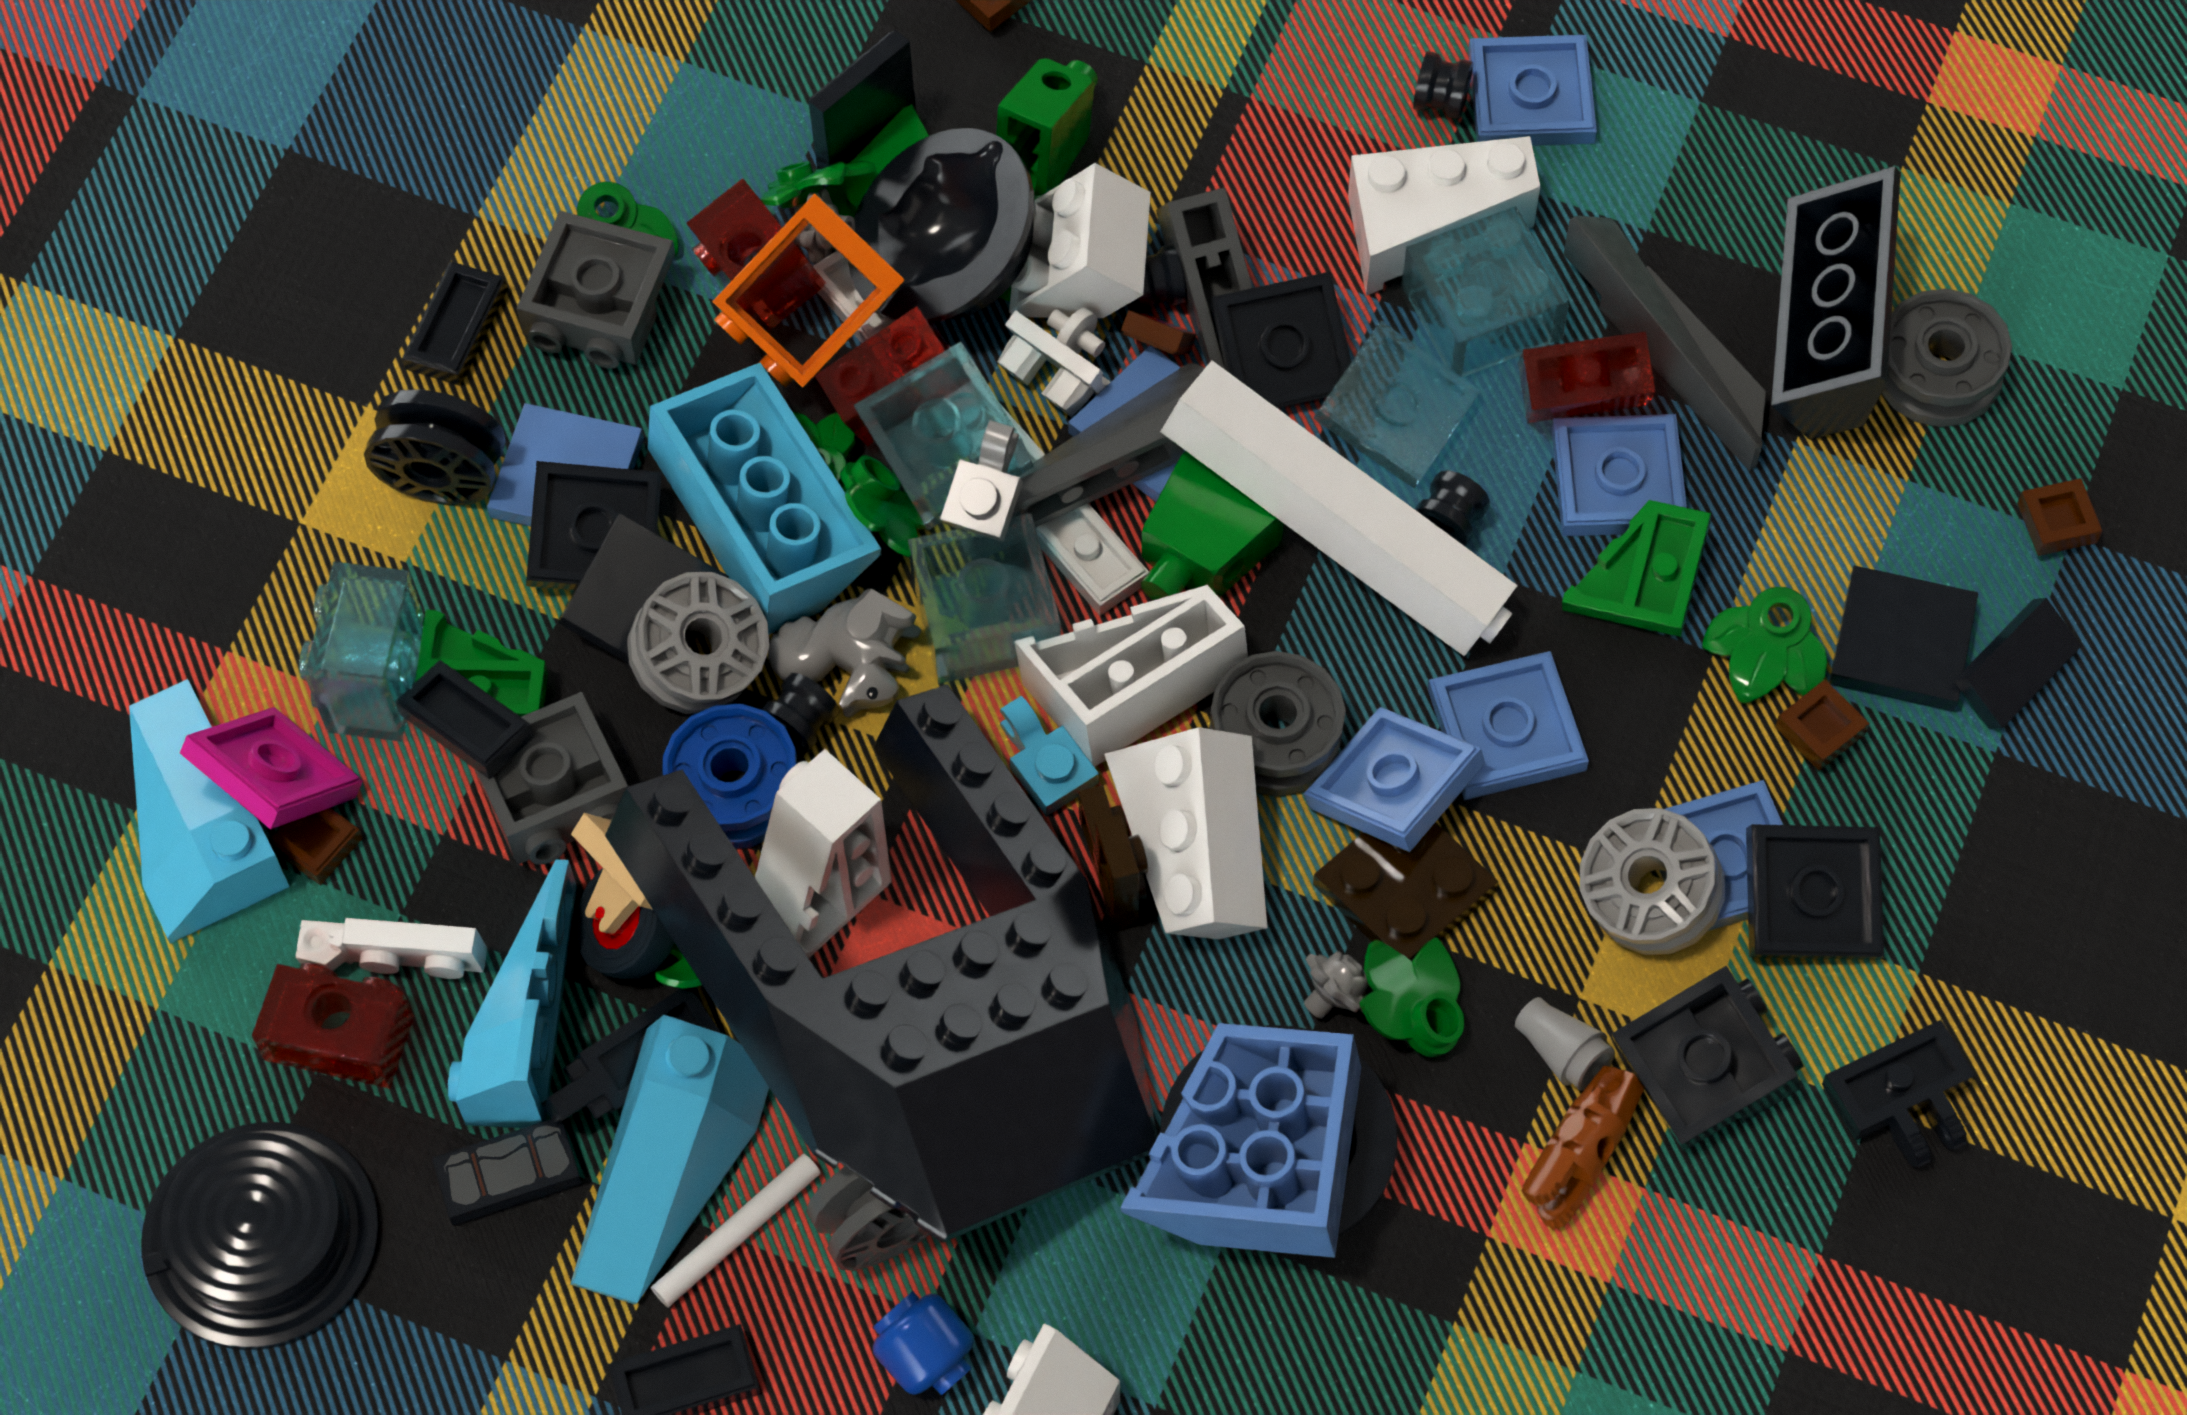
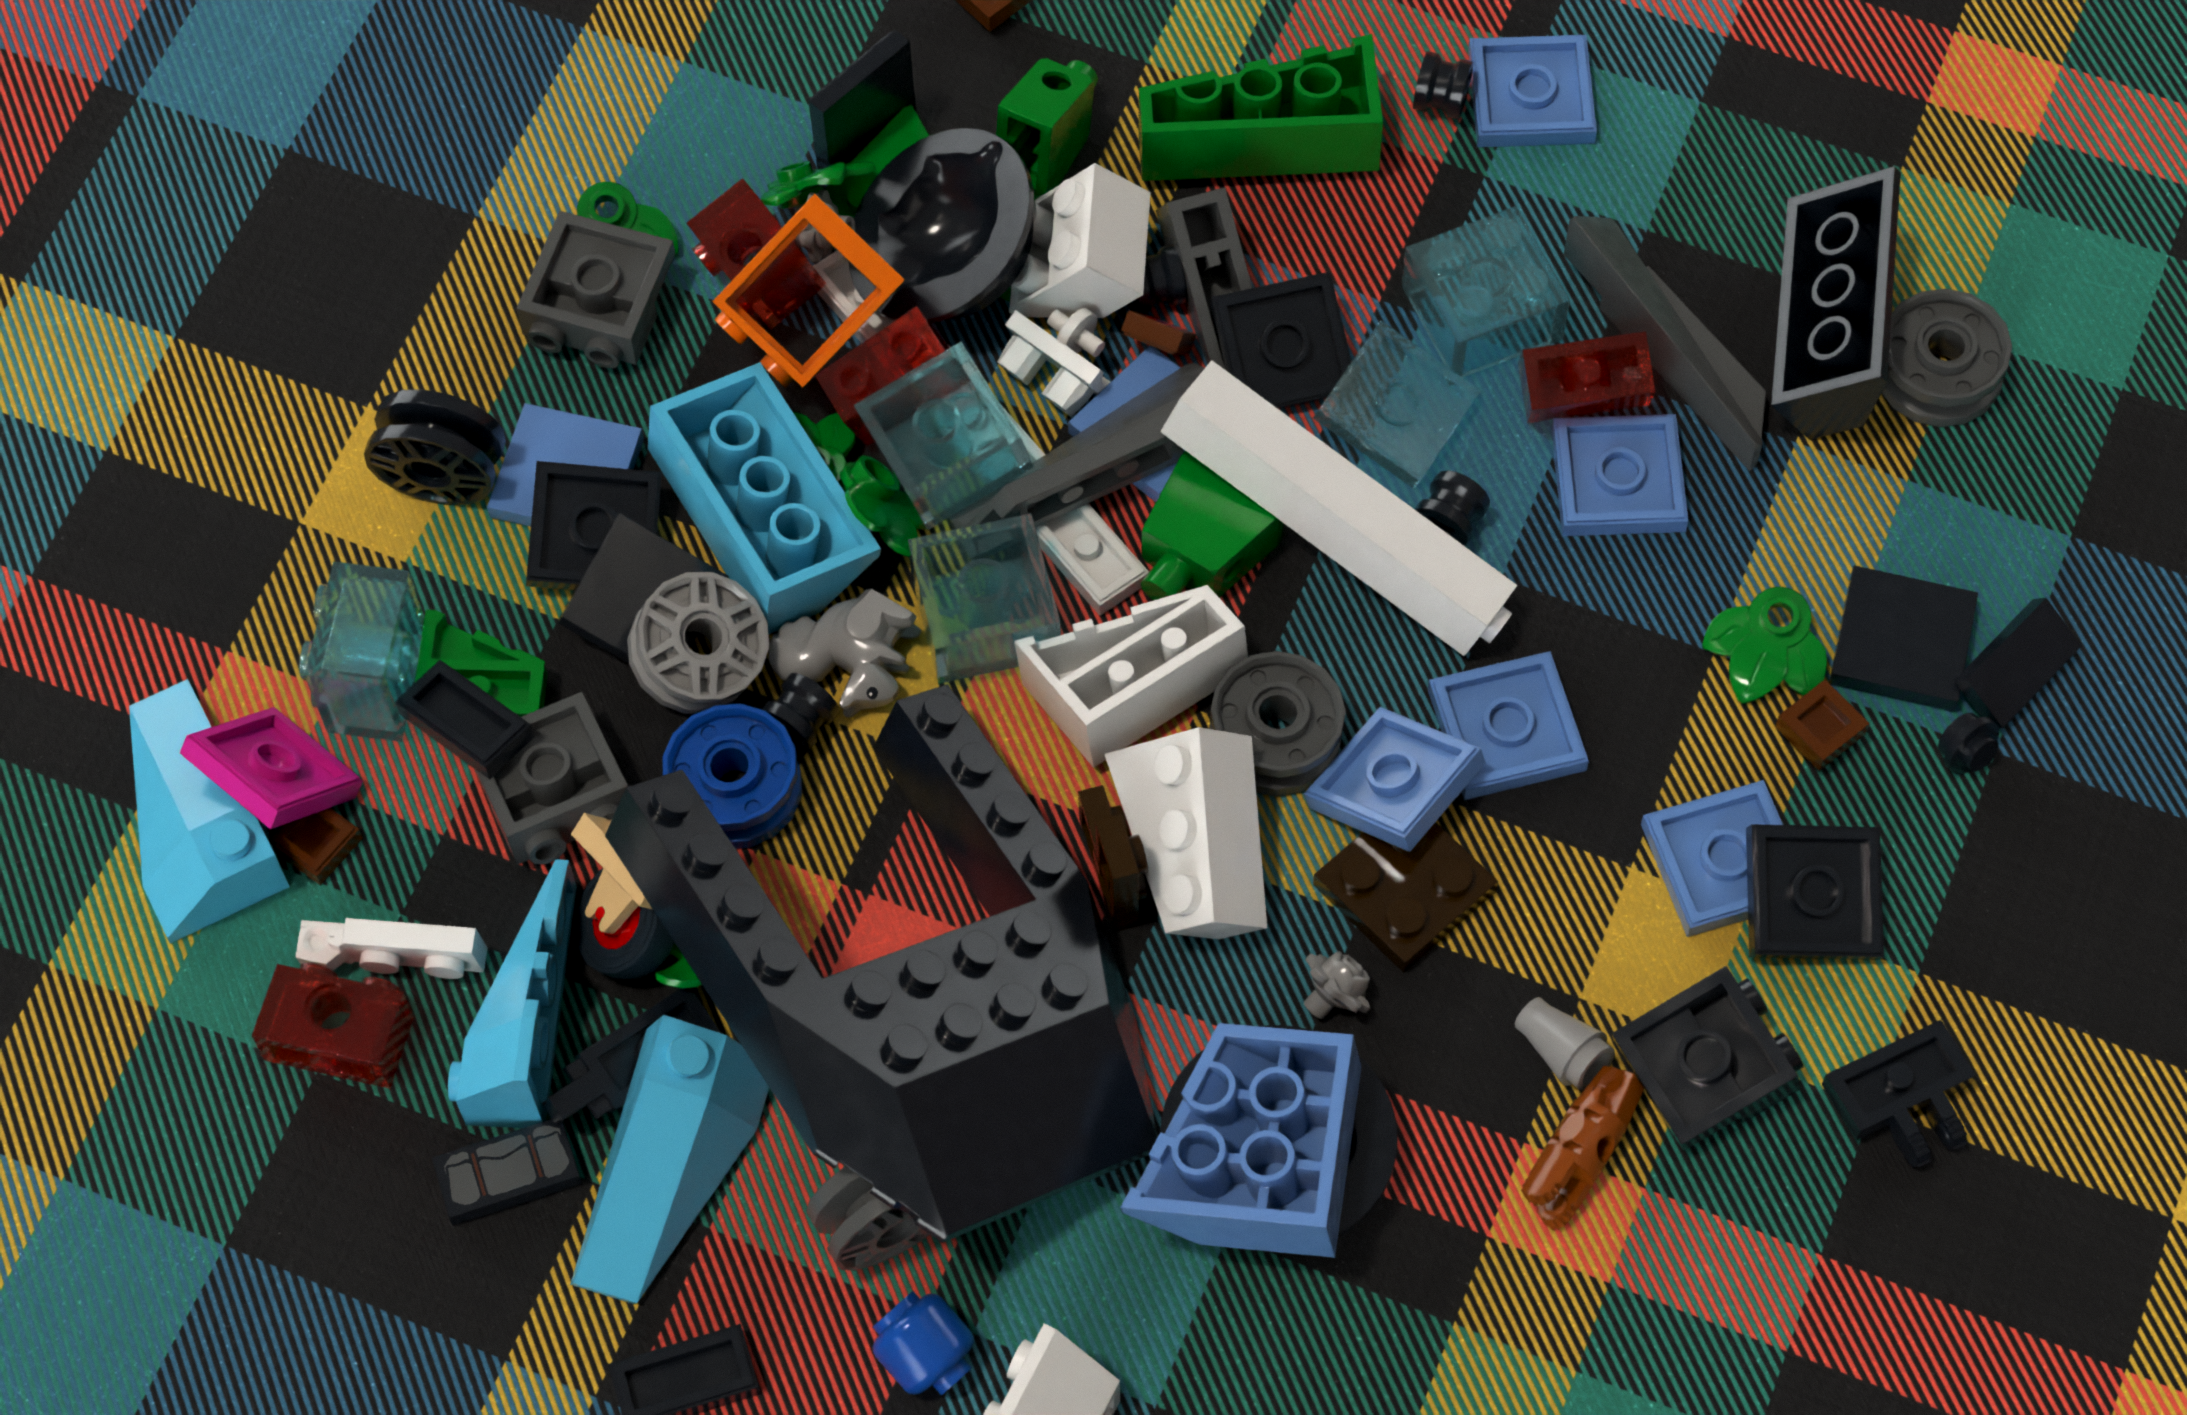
black piece [141,1122,380,1350] -> none
black tile [402,261,508,386] -> none
white bar [651,1153,821,1308] -> none
white wedge [755,749,892,958] -> none
plate [940,420,1023,542] -> none
medium azure plate [1000,696,1099,817] -> none
white wedge [1348,136,1540,296] -> none
green plate [1359,937,1464,1057] -> none
green wing [1562,500,1711,637] -> none
light grey wheel [1580,808,1725,955] -> none
reddish brown plate [2017,478,2102,556] -> none
none -> green wedge [1139,34,1383,181]
none -> black plate [1938,713,1999,774]

